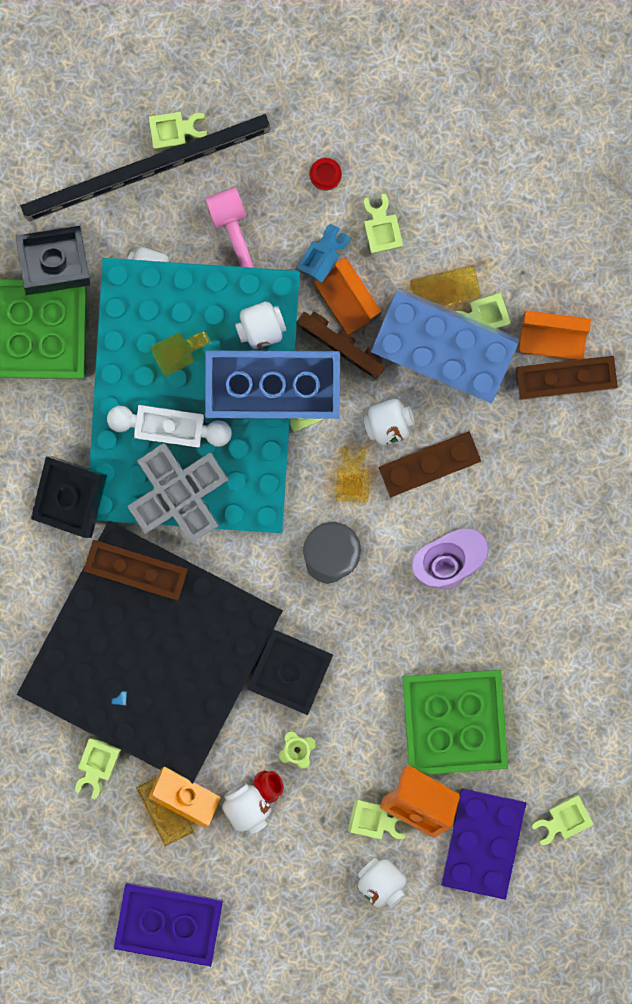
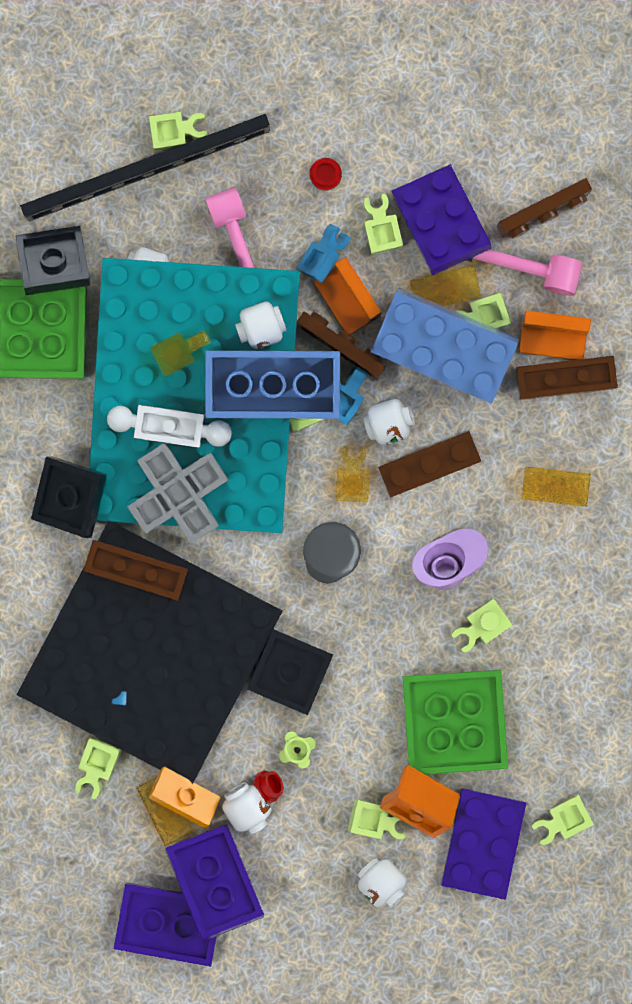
none -> dark purple plate [165,824,264,942]
none -> dark azure plate [337,366,368,425]
none -> dark purple plate [391,164,492,276]
none -> yellowish green plate [451,598,512,652]
none -> bright pink piece [466,250,583,296]
none -> reddish brown plate [497,178,592,239]
none -> clear yellow plate [521,466,591,507]

